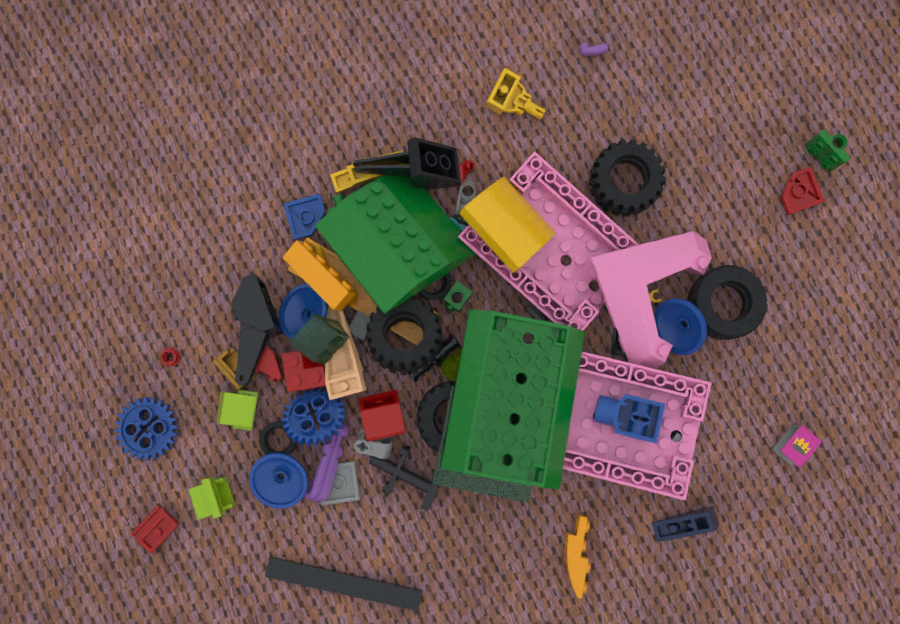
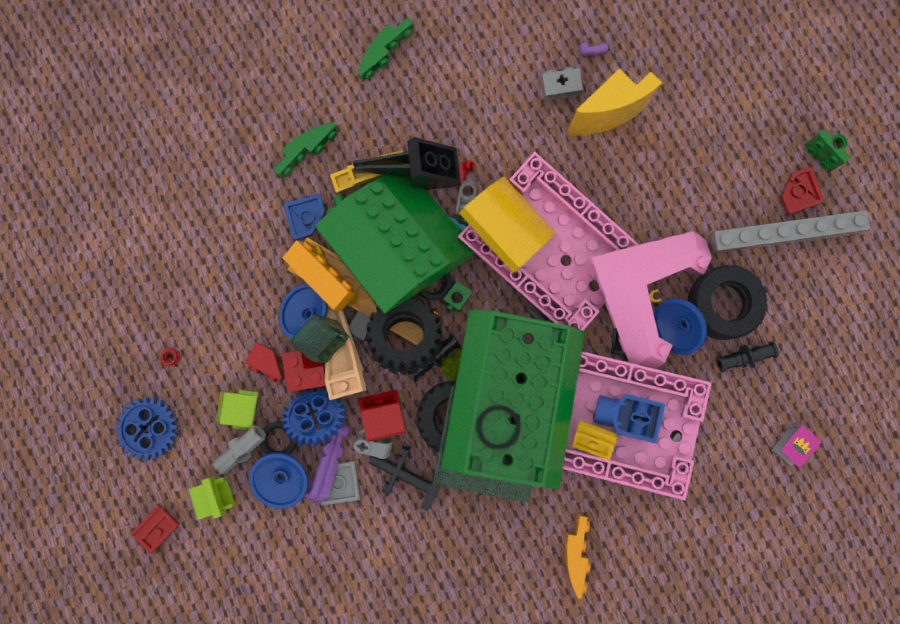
pearl gold hinge [213,348,258,390] -> none
black slope [231,273,283,386] -> none
black tile [265,556,422,611] -> none
yellow brick [484,68,546,120] -> none
black tyre [589,140,666,216] -> none
dark blue slope [652,506,719,542] -> none
none -> light grey piece [213,425,266,474]
none -> green slope [273,122,338,179]
none -> green slope [358,18,414,82]
none -> black tyre [477,405,520,449]
none -> light grey brick [540,67,583,101]
none -> yellow slope [567,68,662,136]
none -> yellow plate [572,420,618,461]
none -> light grey brick [708,210,870,254]
none -> black piece [716,341,779,373]

